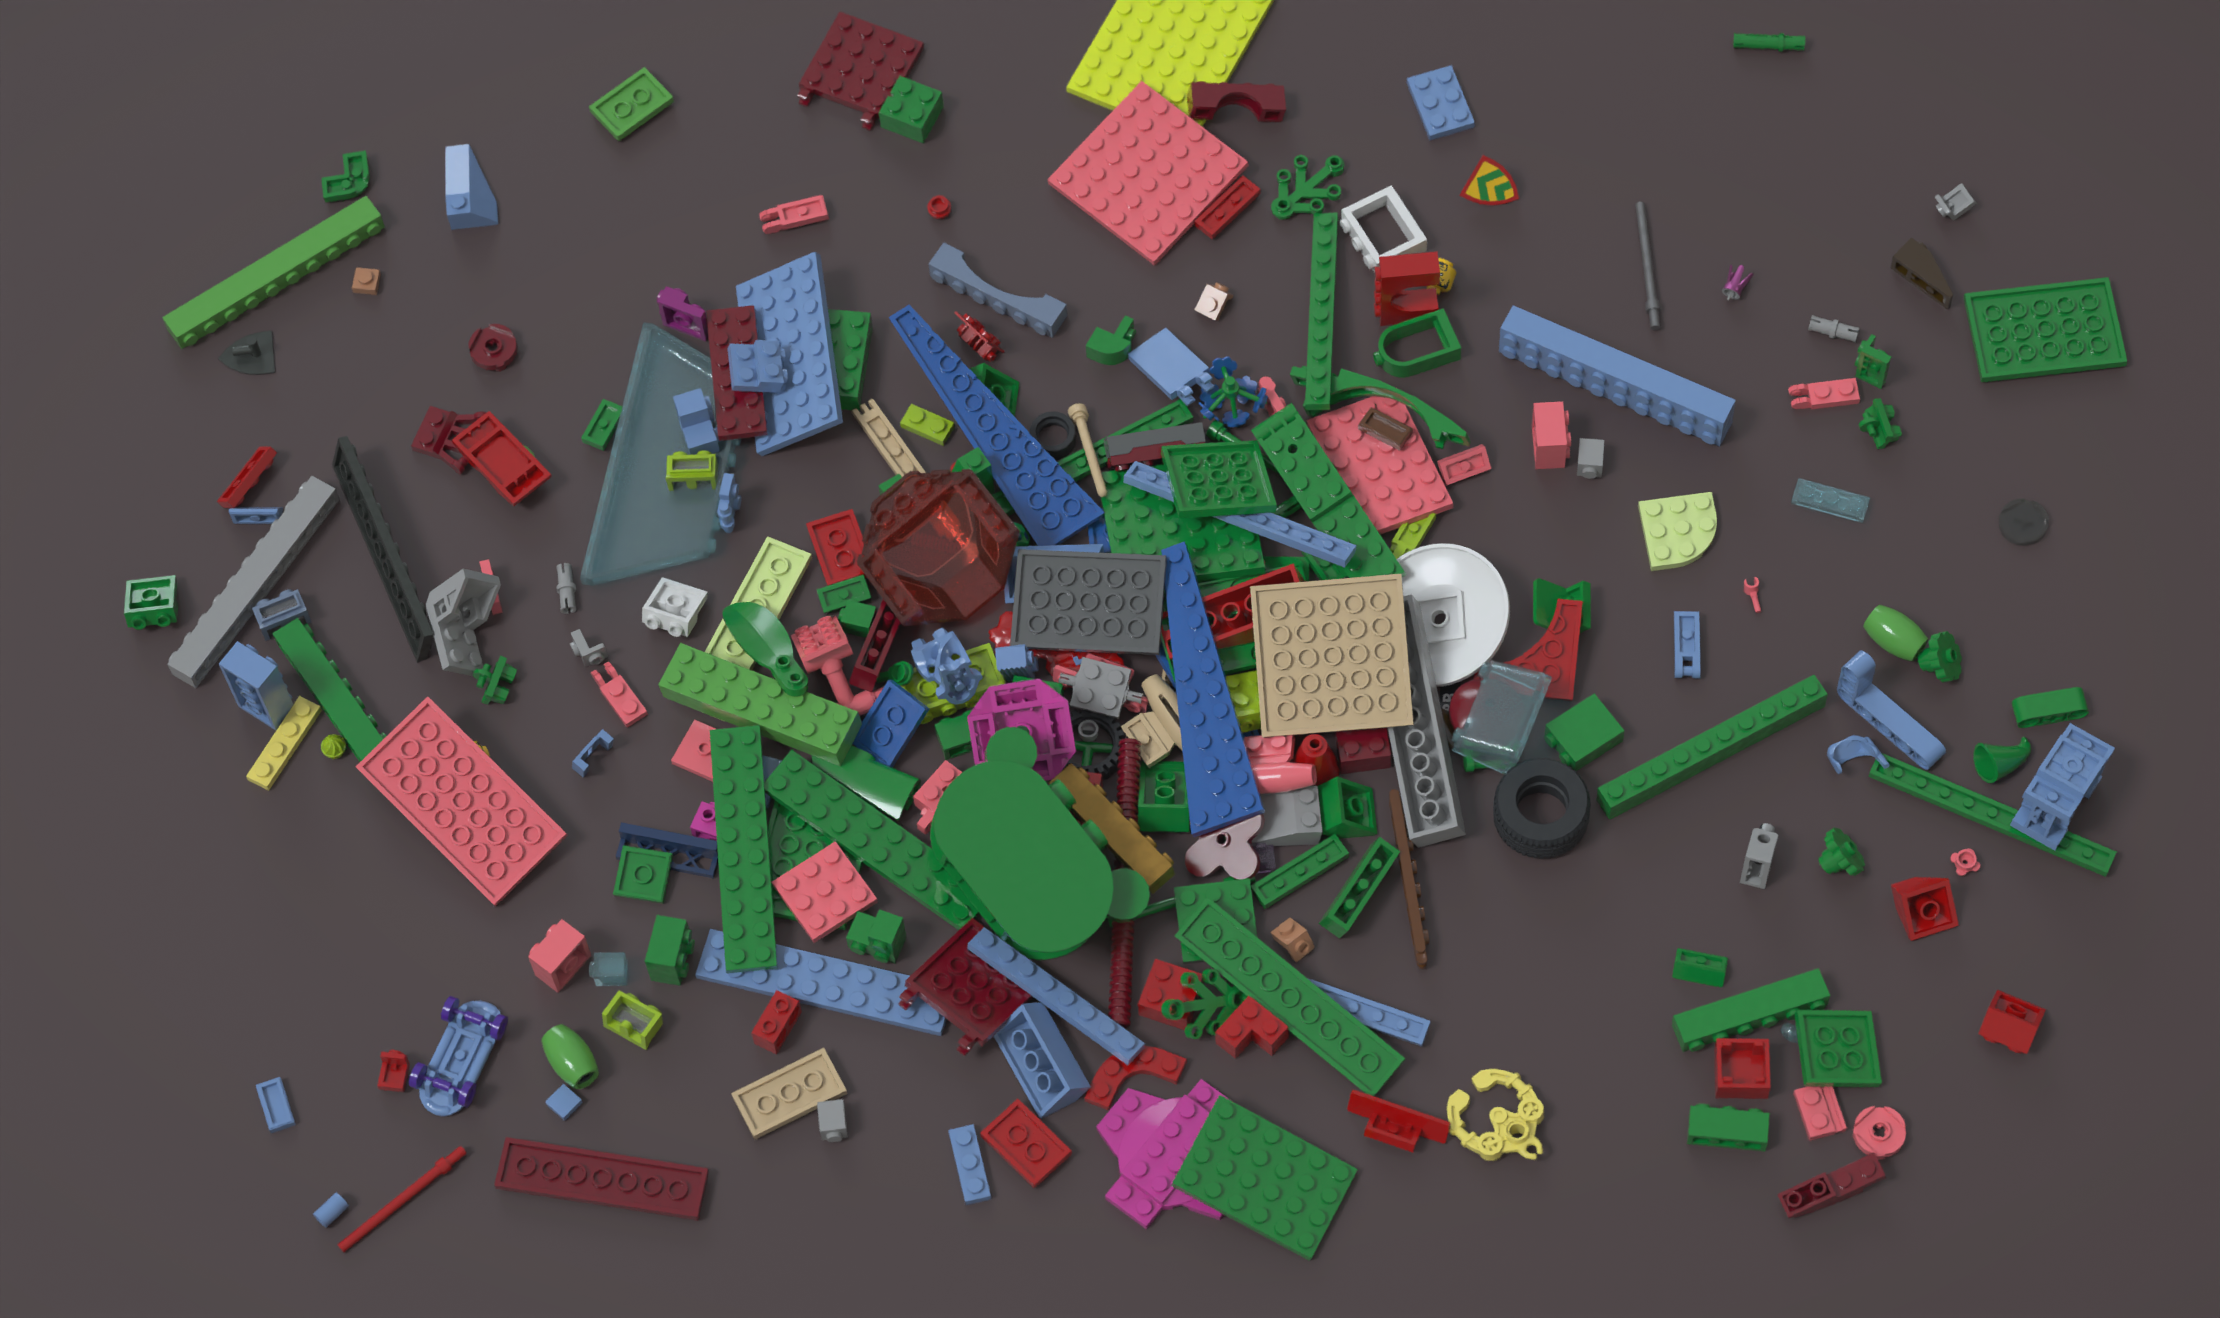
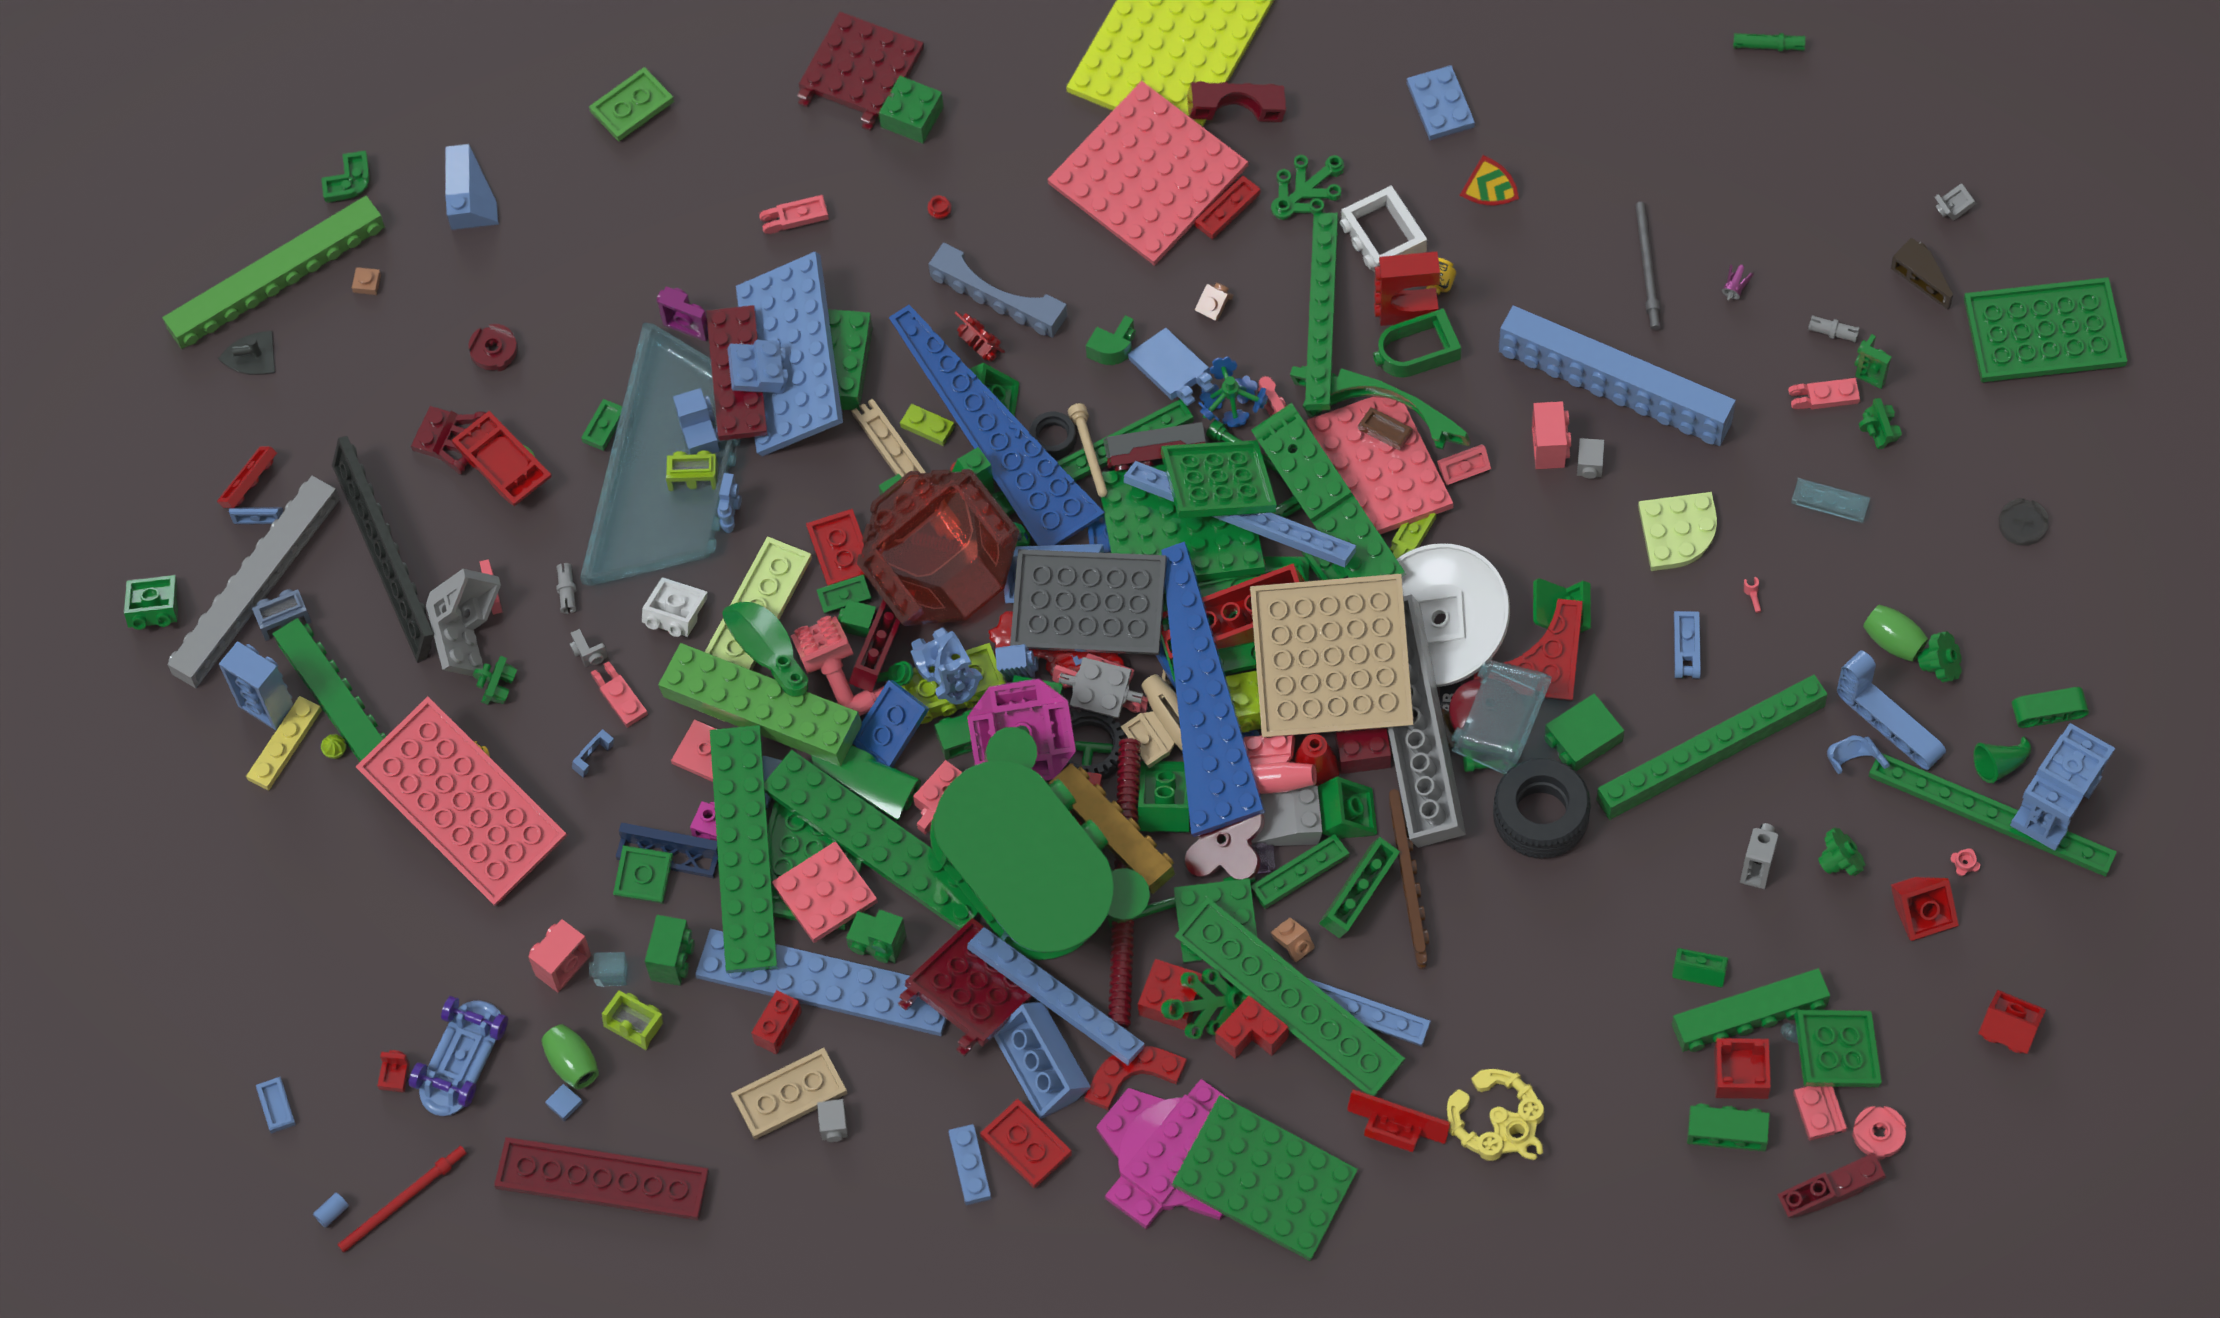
light grey hinge [1078,720,1099,742] -> none

